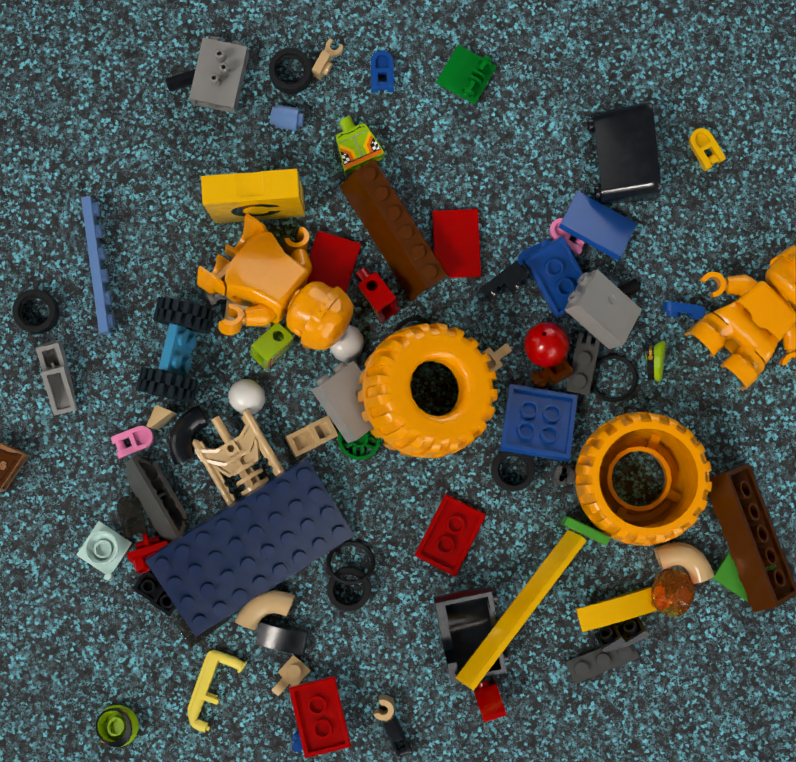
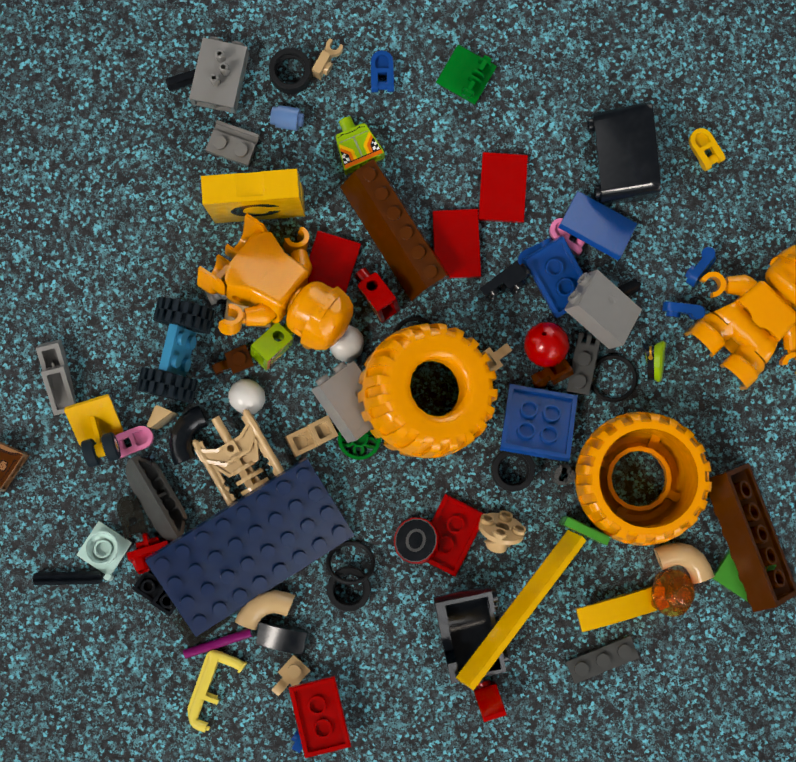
black tyre [12,289,59,334] -> none
medium blue plate [81,196,115,335] -> none
lime piece [96,705,139,747] -> none
black piece [373,695,413,760] -> none
black slope [594,617,650,652] -> none
none -> black axle [33,571,103,586]
none -> yellow plate [64,394,124,468]
none -> magenta bar [183,628,252,659]
none -> light grey plate [206,120,260,167]
none -> reddish brown plate [212,345,255,375]
none -> black tile [394,518,440,564]
none -> red tile [478,152,528,223]
none -> tan plate [478,510,526,553]
none -> blue plate [685,247,716,288]

